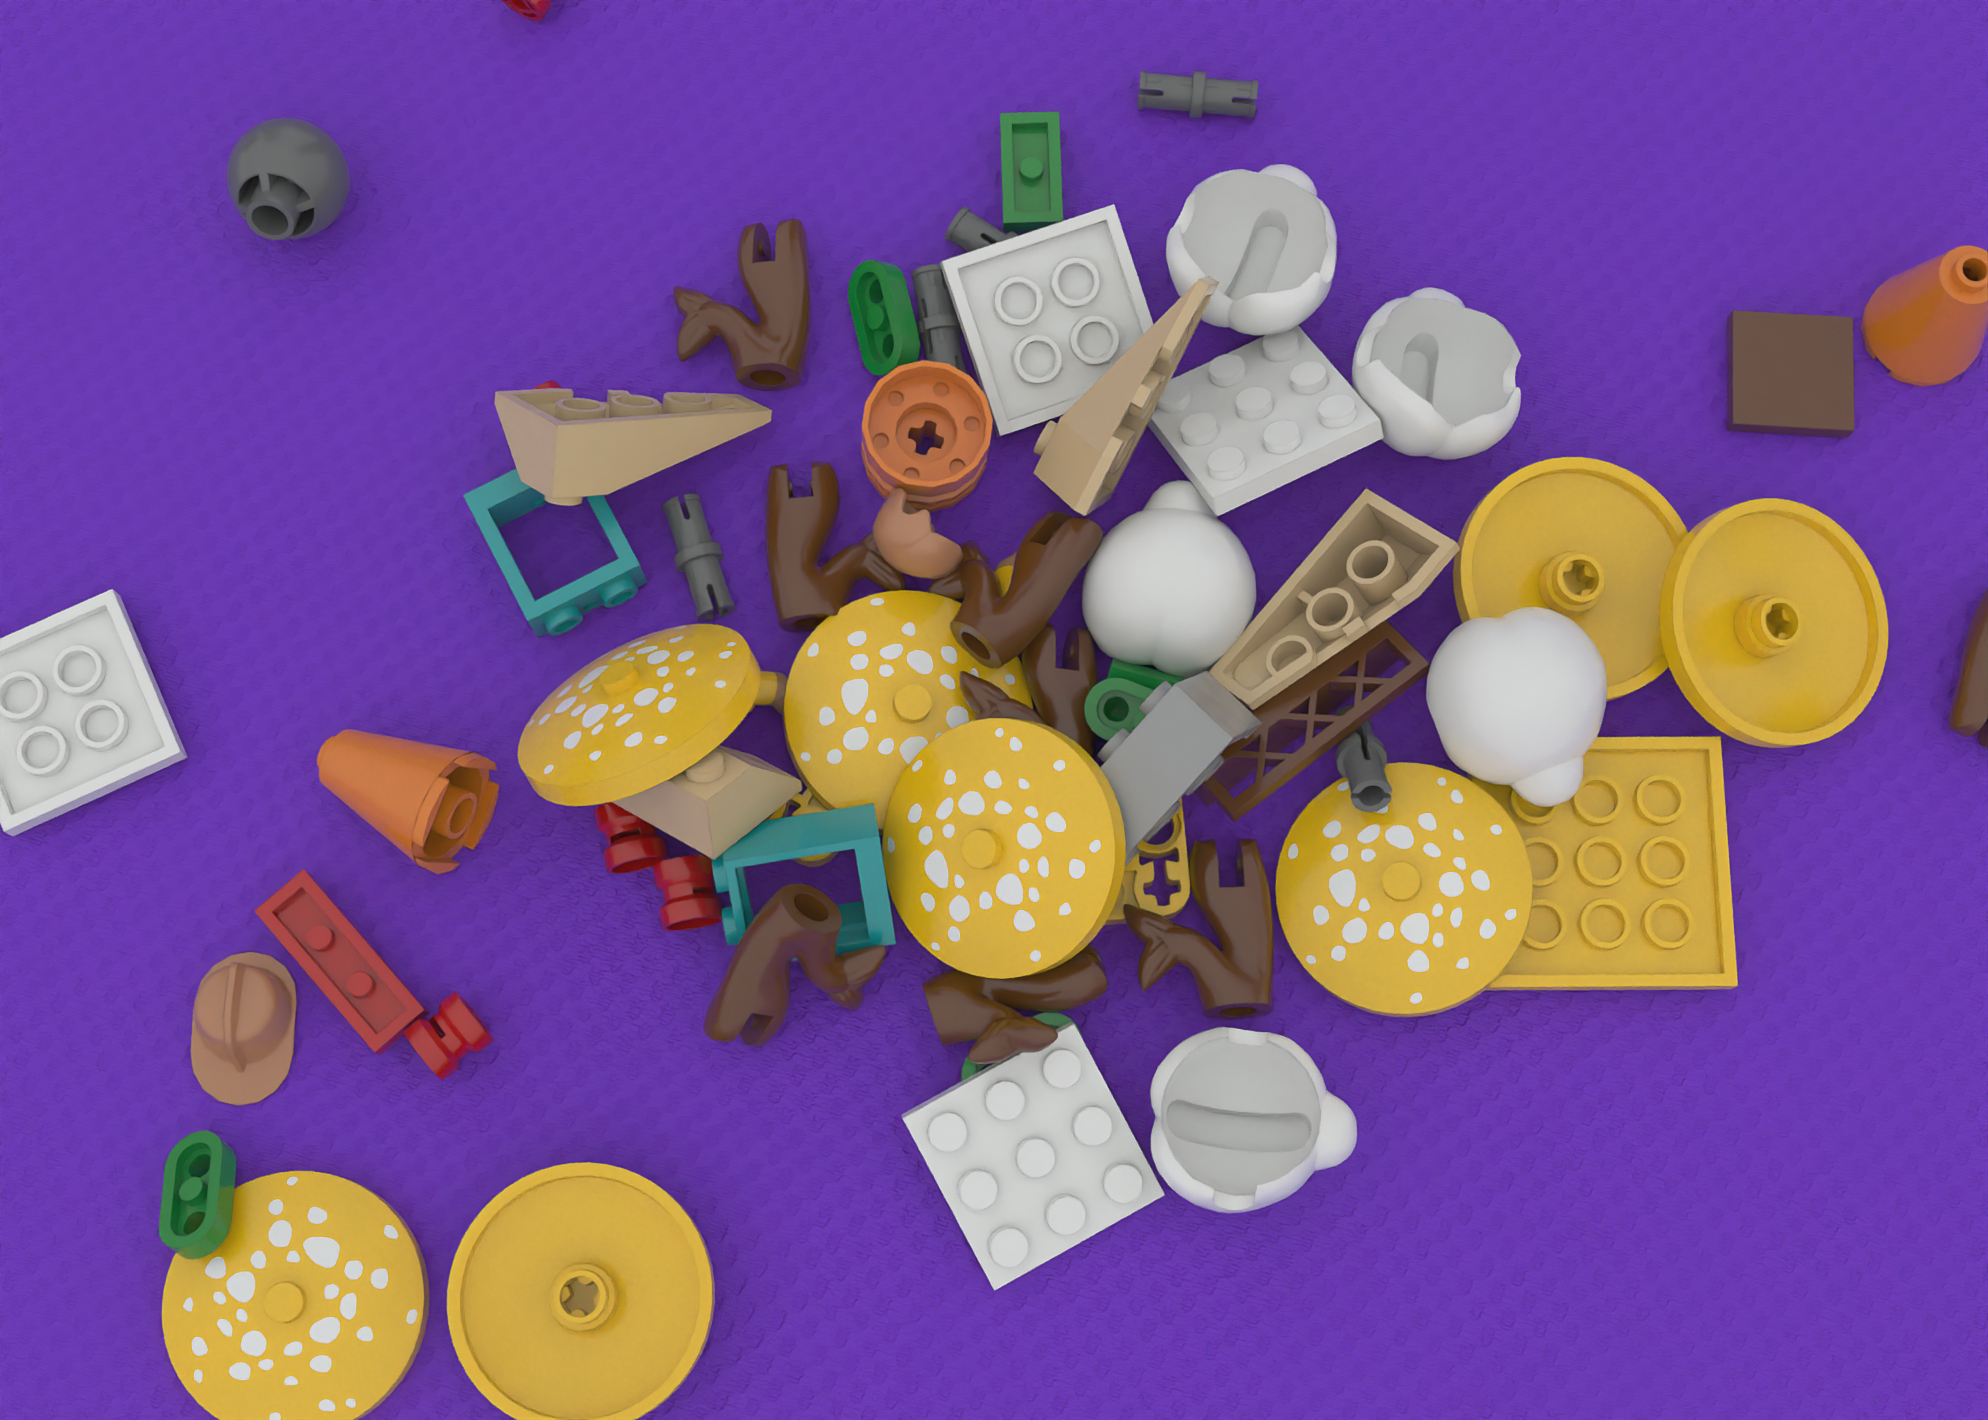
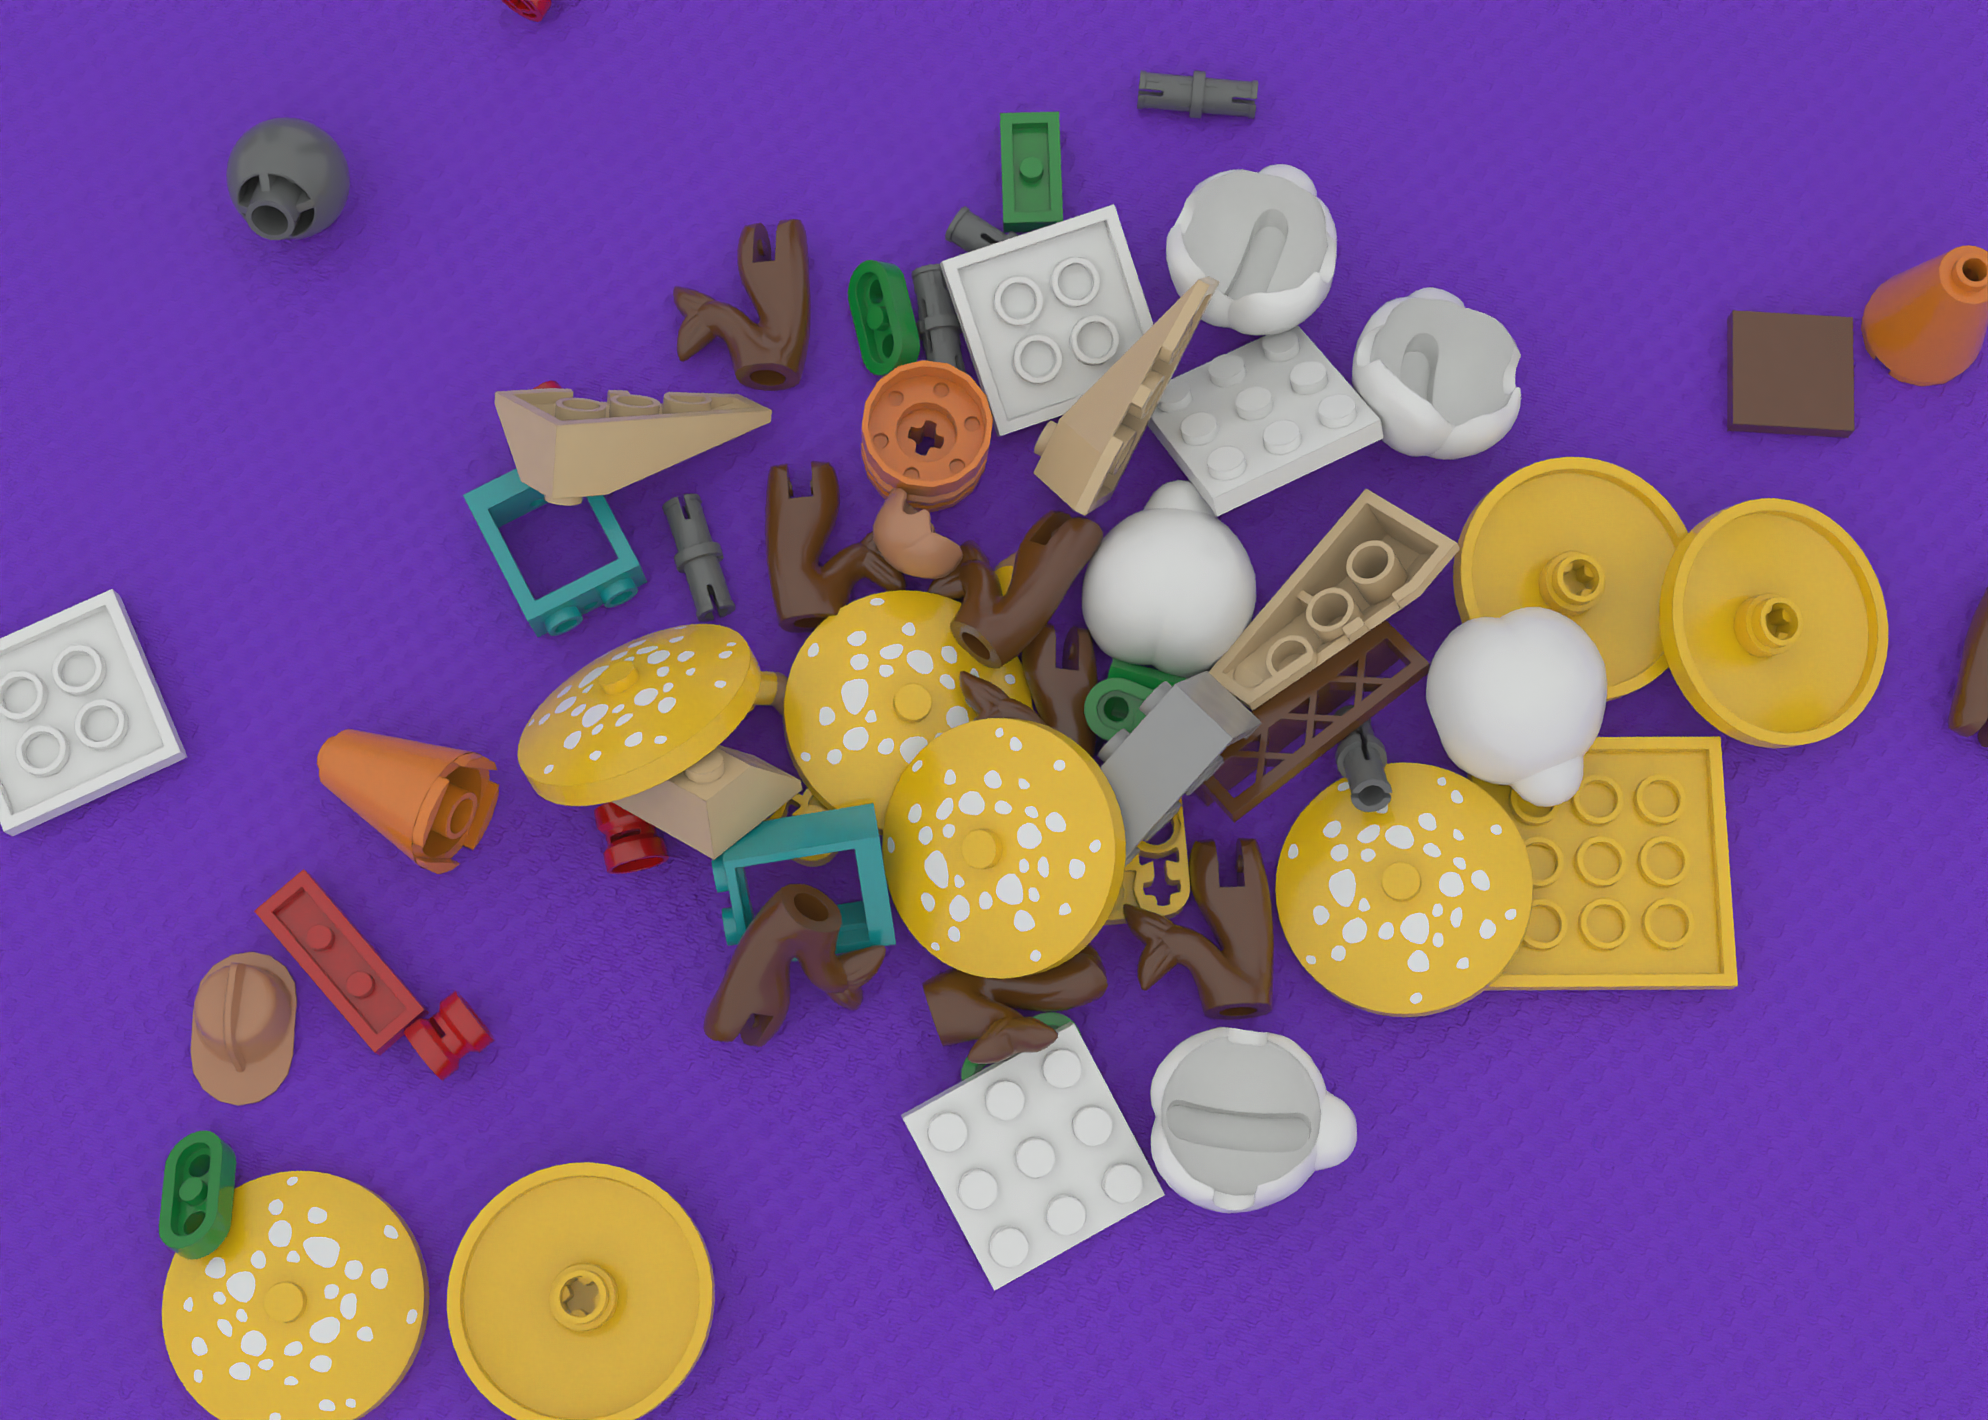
red wheel [653,854,723,931] -> none

